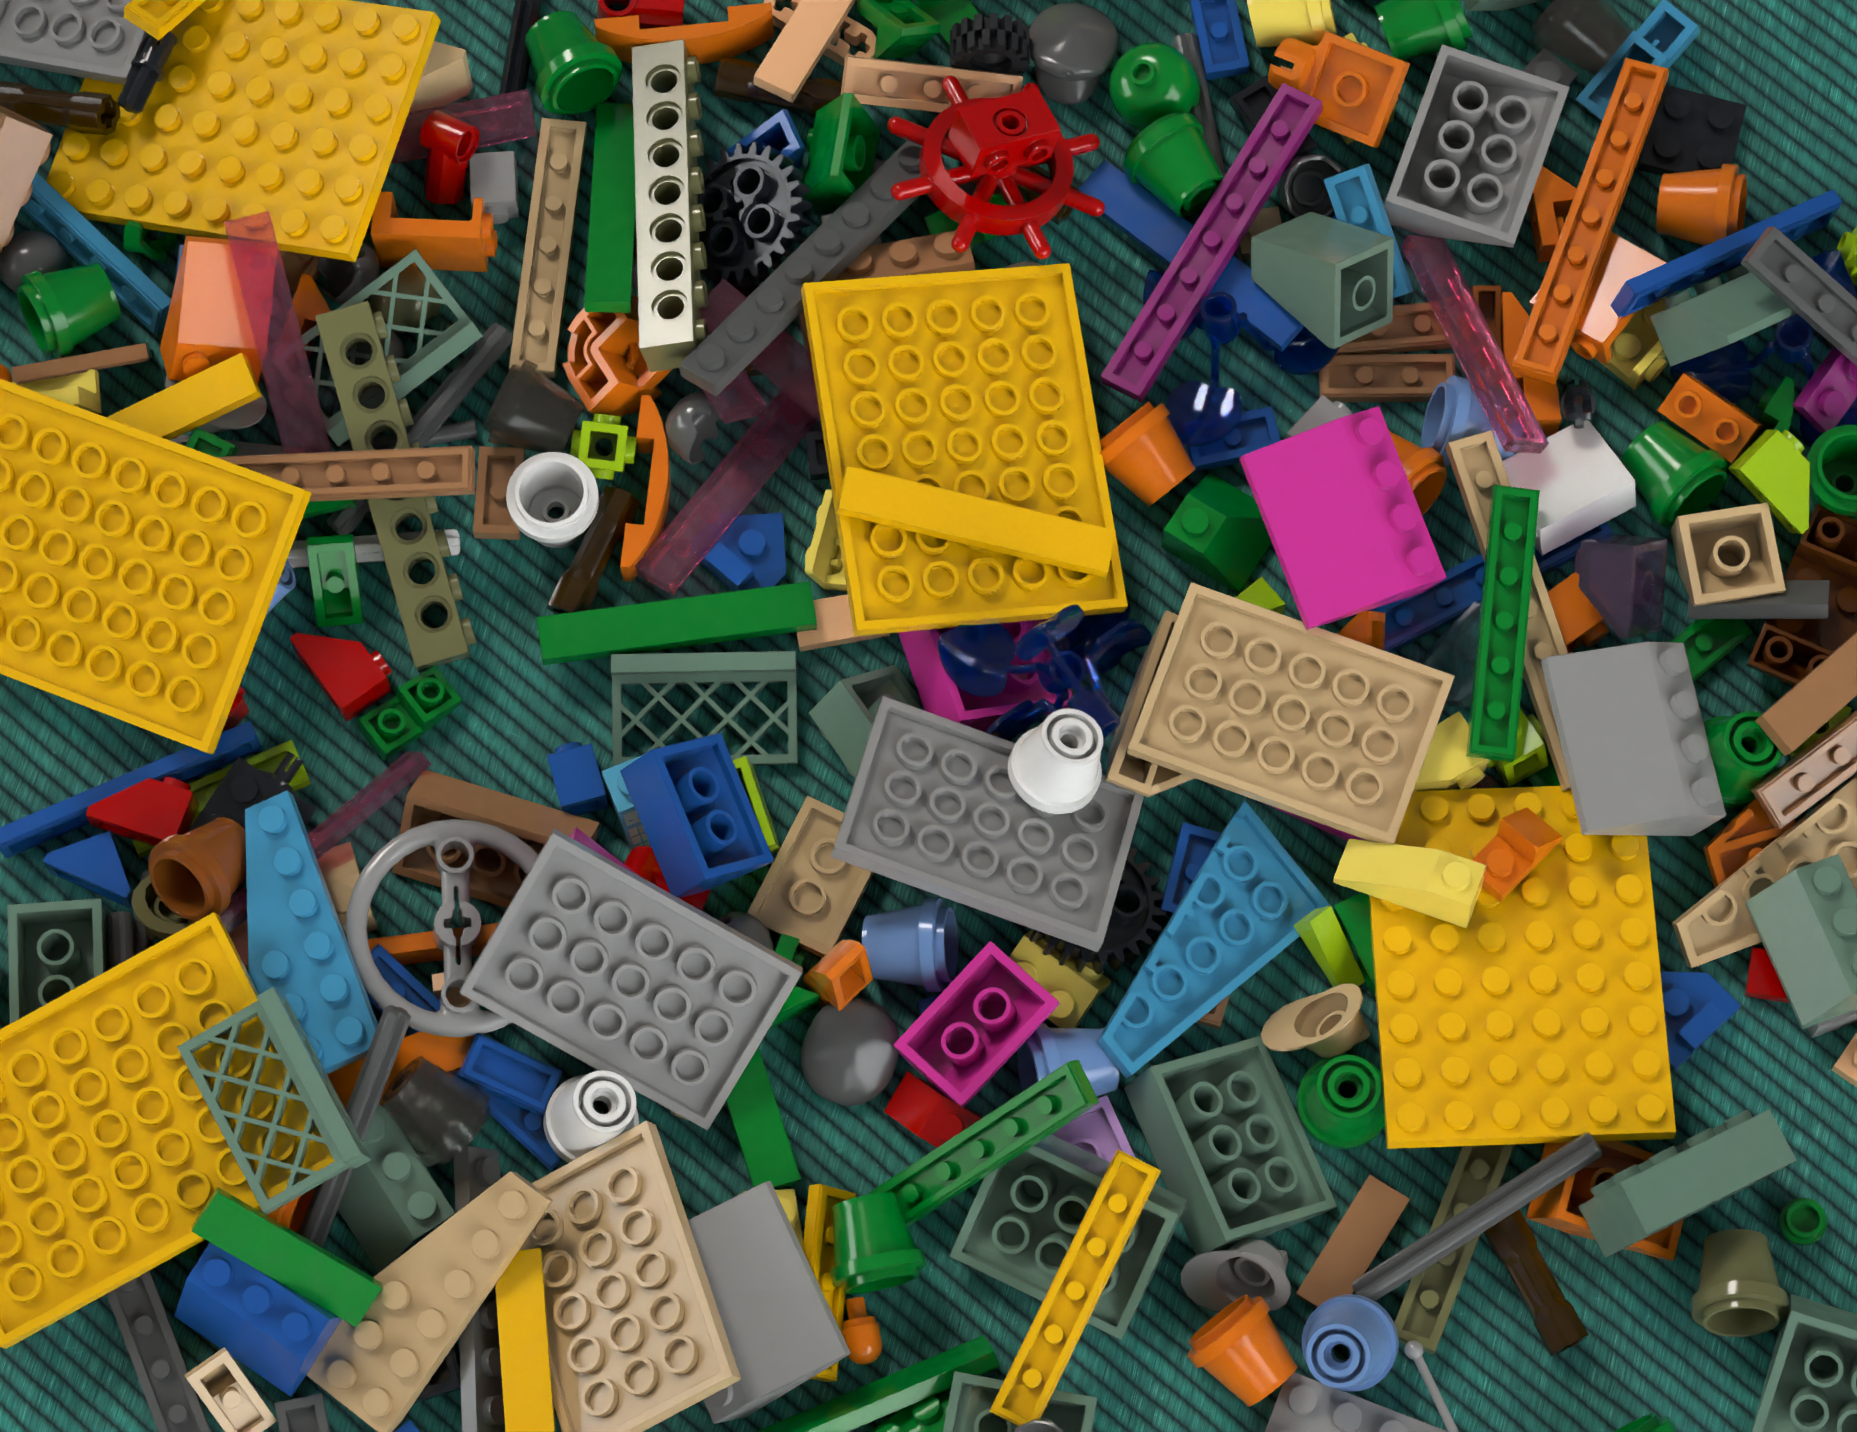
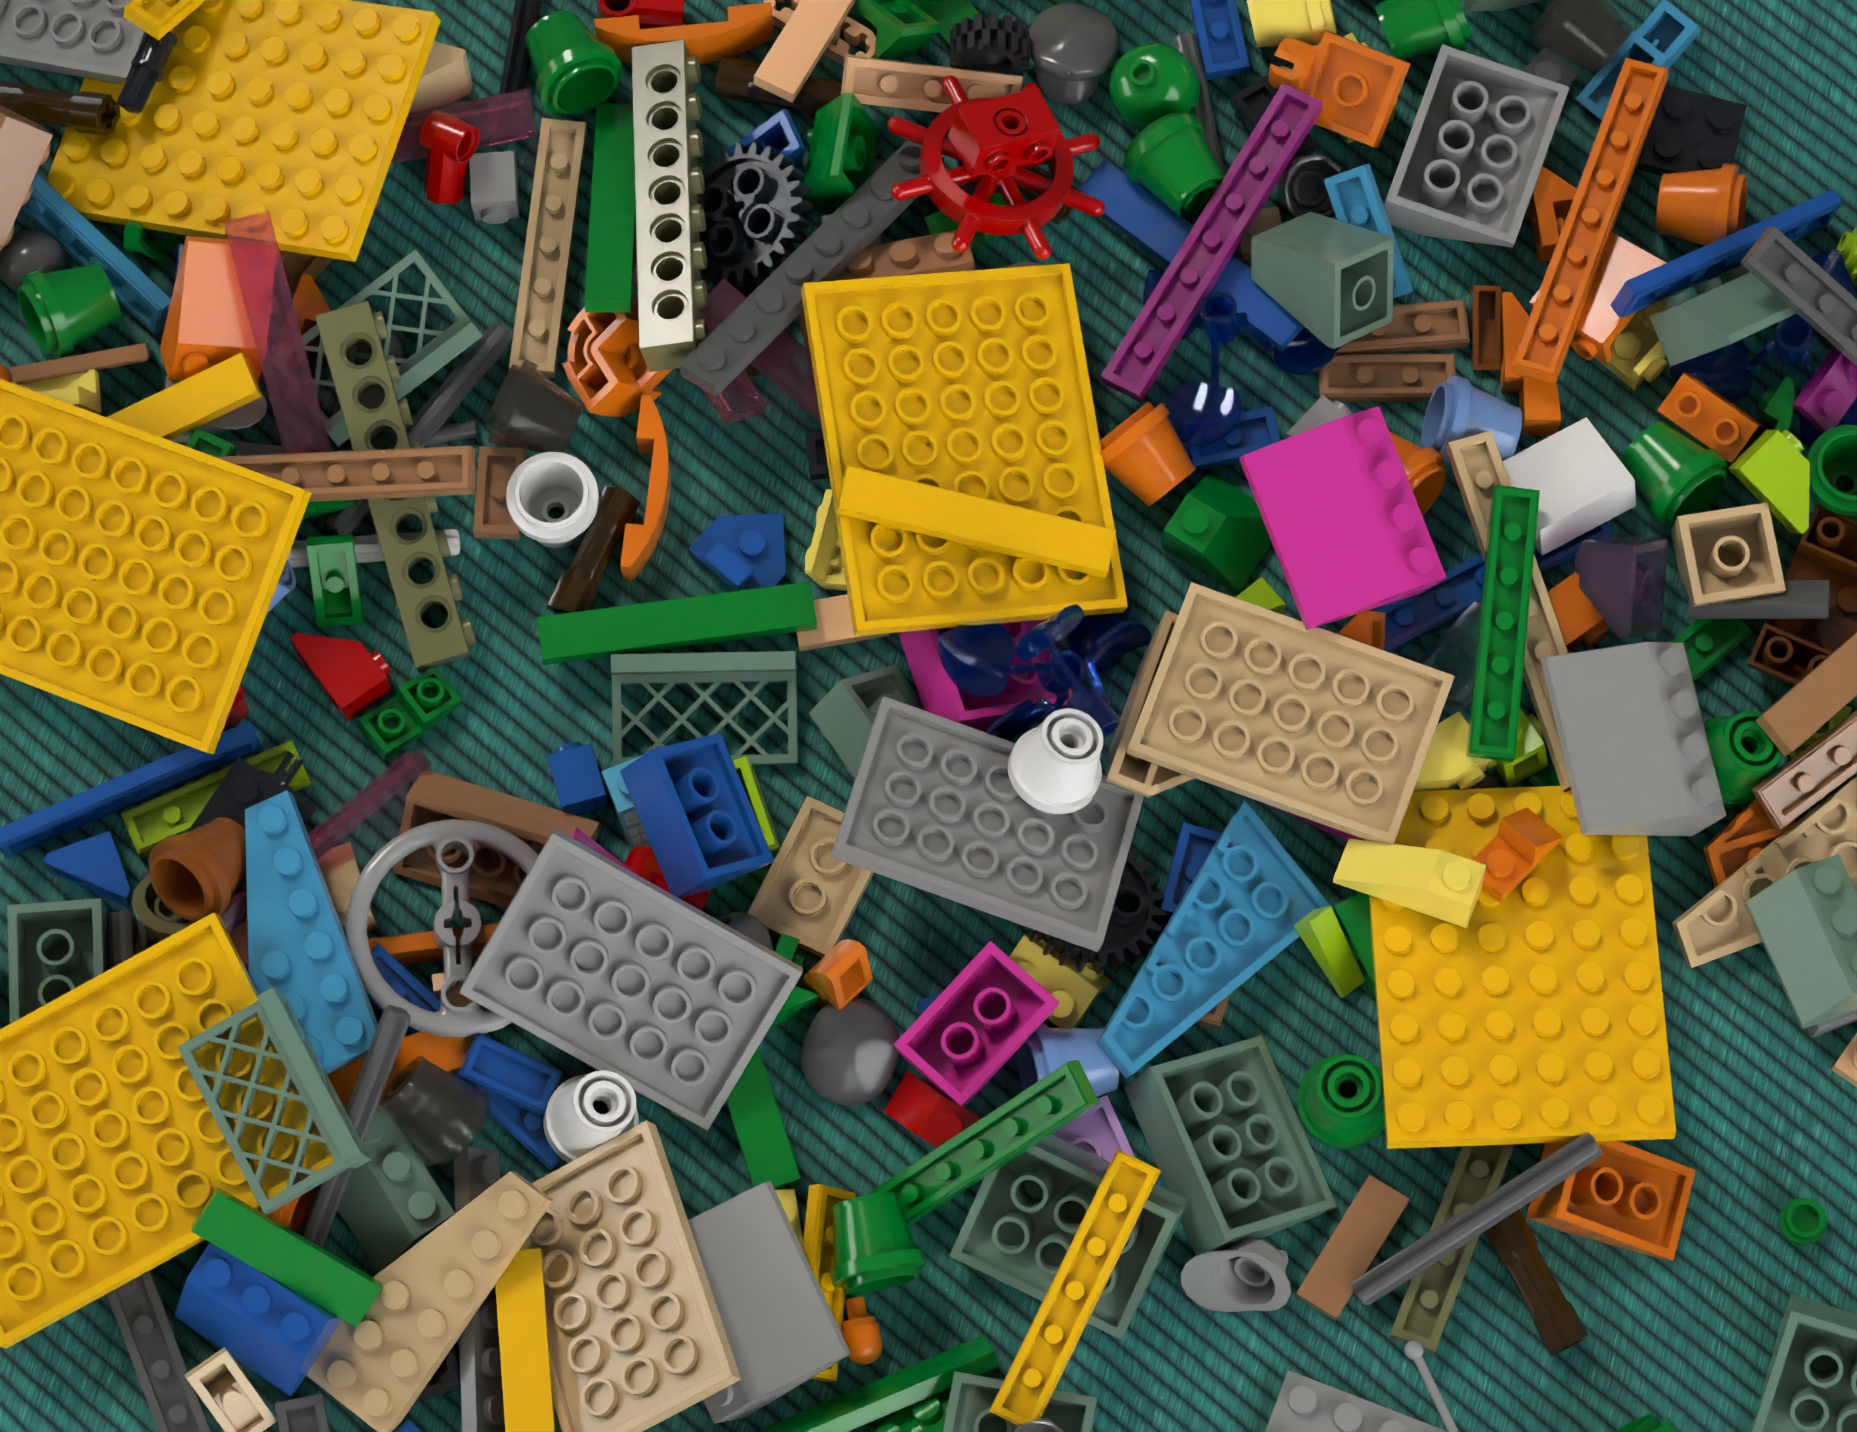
red slope [86,777,199,847] -> none
dark grey hair [317,240,380,305] -> none
olive hair [369,266,441,333] -> none
orange panel [371,192,498,272] -> none
lime brick [570,413,637,480] -> none
clear pink tile [634,366,820,595] -> none
dark grey hair [664,392,725,465] -> none
medium blue piece [862,898,958,992] -> none
orange piece [1187,1294,1298,1407] -> none
tan piece [1261,983,1370,1058] -> none
medium blue piece [1302,1294,1399,1392] -> none
clear pink tile [1401,235,1549,454] -> none
black axle [1560,379,1596,429] -> none
sand green brick [1578,1109,1797,1258] -> none
blue plate [1660,971,1741,1072] -> none
olive piece [1691,1229,1789,1337] -> none
red tile [1744,947,1790,1003] -> none

